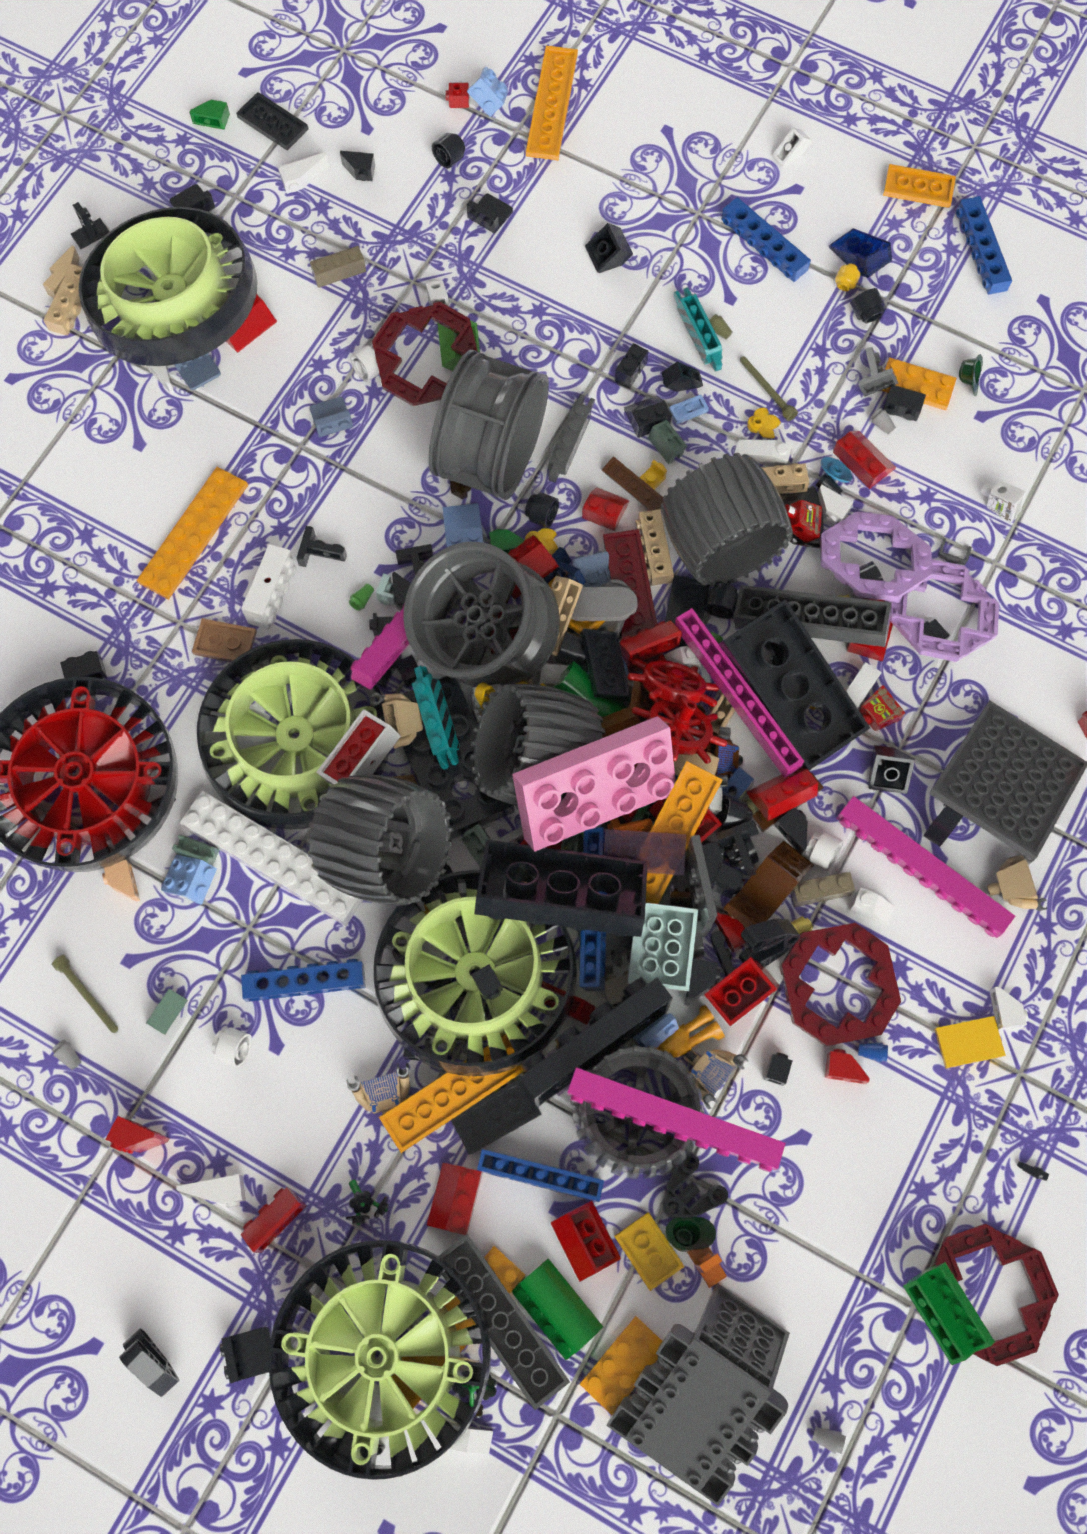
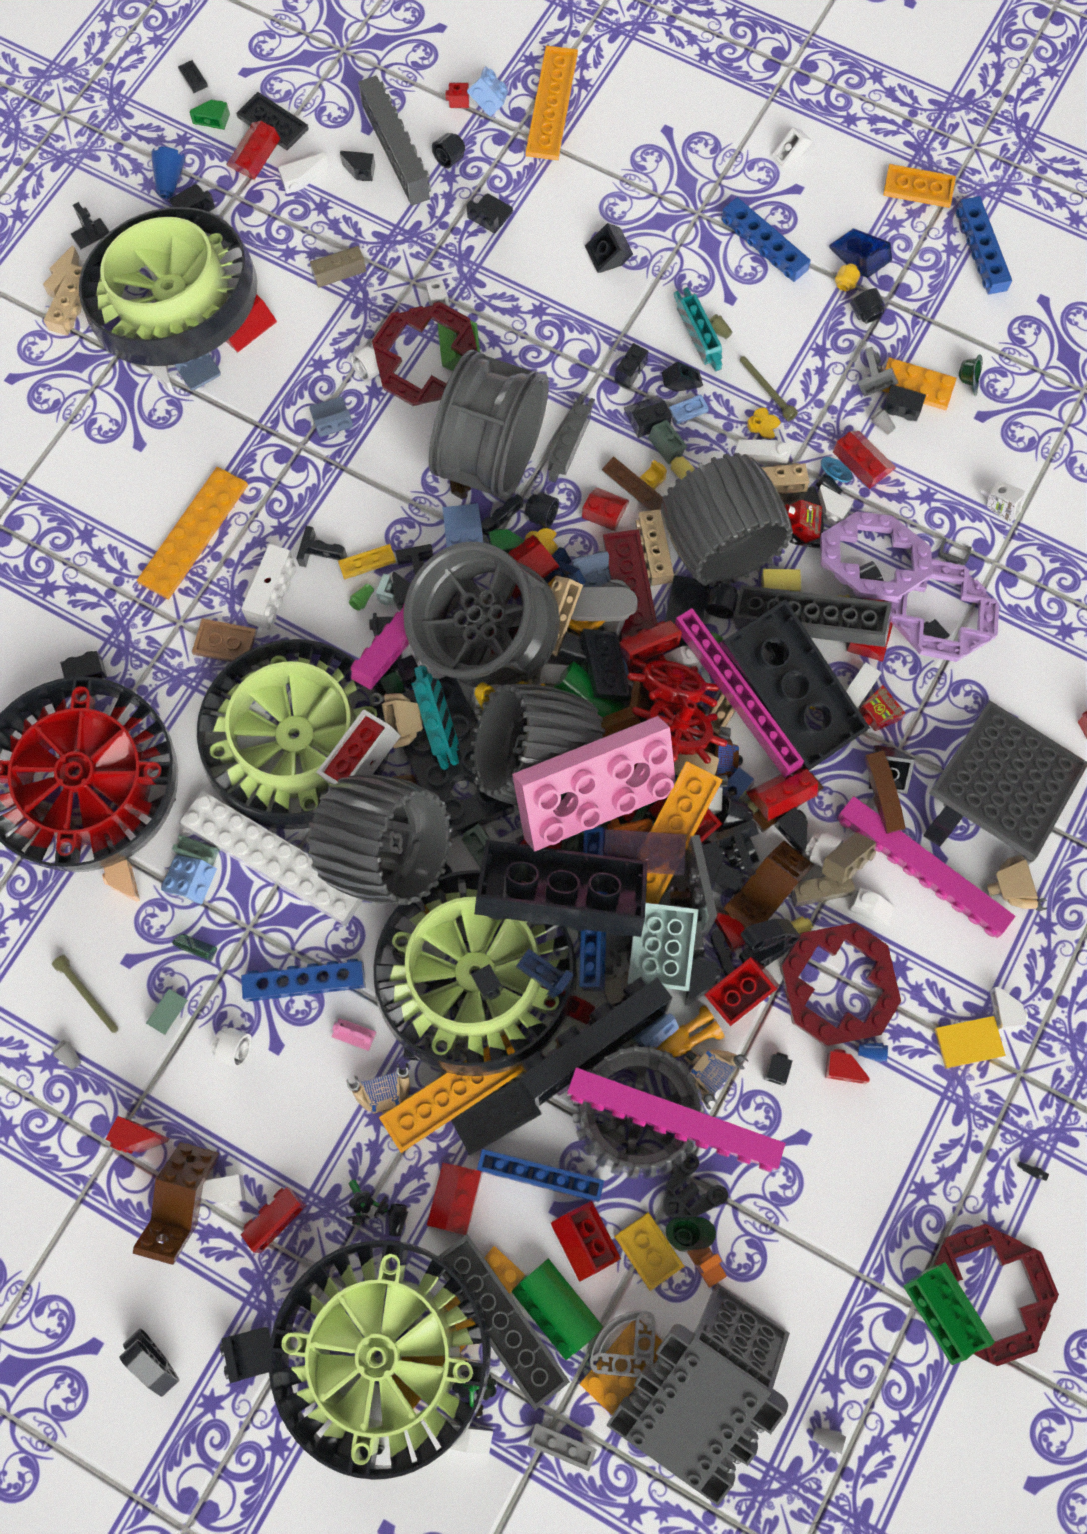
none -> reddish brown bracket [132,1142,219,1265]
none -> blue cone [151,146,186,199]
none -> slope [172,934,217,961]
none -> black plate [178,60,208,93]
none -> red slope [226,121,280,180]
none -> bright pink hinge [331,1018,376,1051]
none -> yellow plate [338,544,396,580]
none -> dark grey brick [358,75,431,206]
none -> dark green brick [376,671,406,696]
none -> black cone [388,1203,409,1236]
none -> black hinge [481,494,523,535]
none -> dark blue bracket [516,948,574,999]
none -> light grey plate [528,1423,597,1471]
none -> light grey beam [590,1310,656,1377]
none -> light yellow brick [670,456,695,480]
none -> light yellow brick [761,569,801,592]
none -> dark tan brick [822,832,877,884]
none -> reddish brown slope [864,751,906,834]

